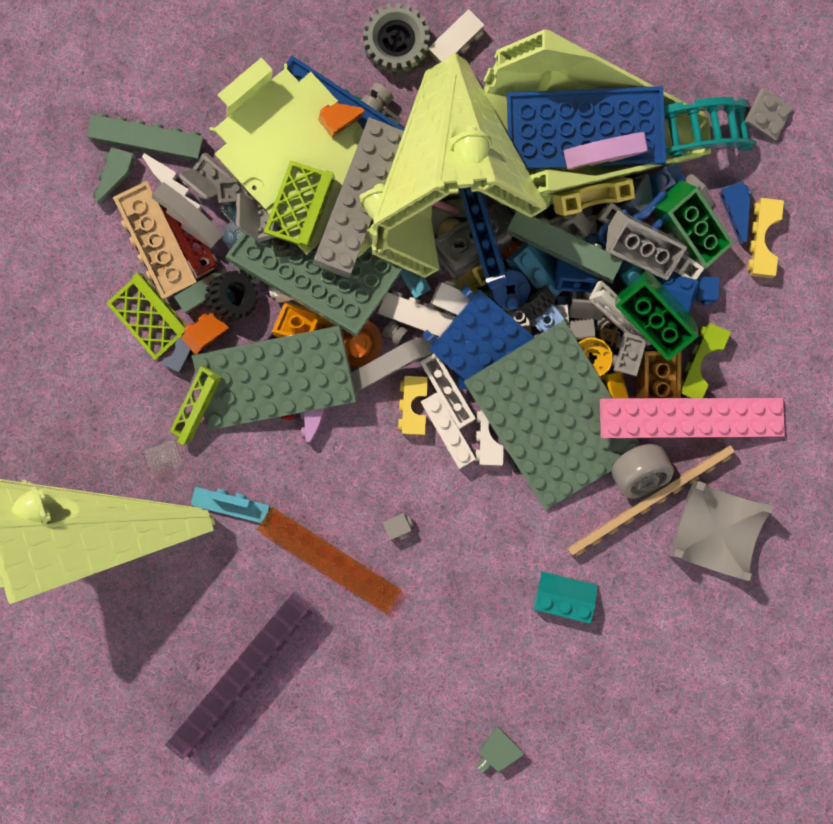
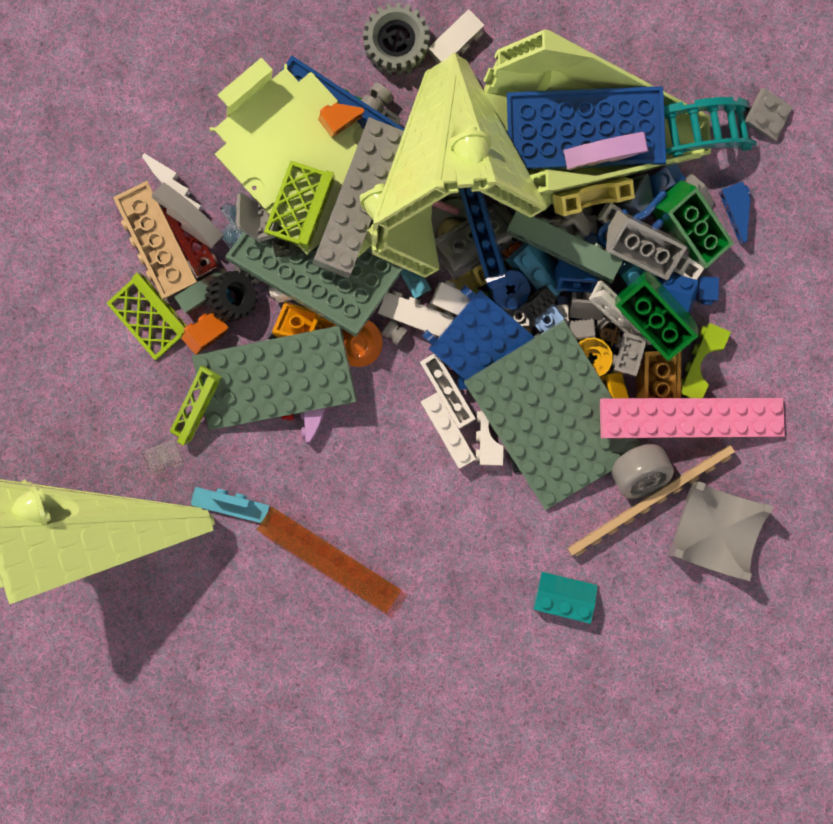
sand green brick [87,113,205,161] -> none
sand green slope [93,147,136,205] -> none
sand blue leg [162,337,192,374] -> none
clear purple brick [165,592,313,760] -> none
light grey bracket [179,152,234,200] -> none
light grey bracket [216,177,256,205] -> none
light grey beam [351,337,434,394] -> none
light grey brick [382,513,413,540] -> none
light yellow arch [398,376,428,436] -> none
sand green torso [476,725,524,774] -> none
light yellow arch [747,198,784,278] -> none

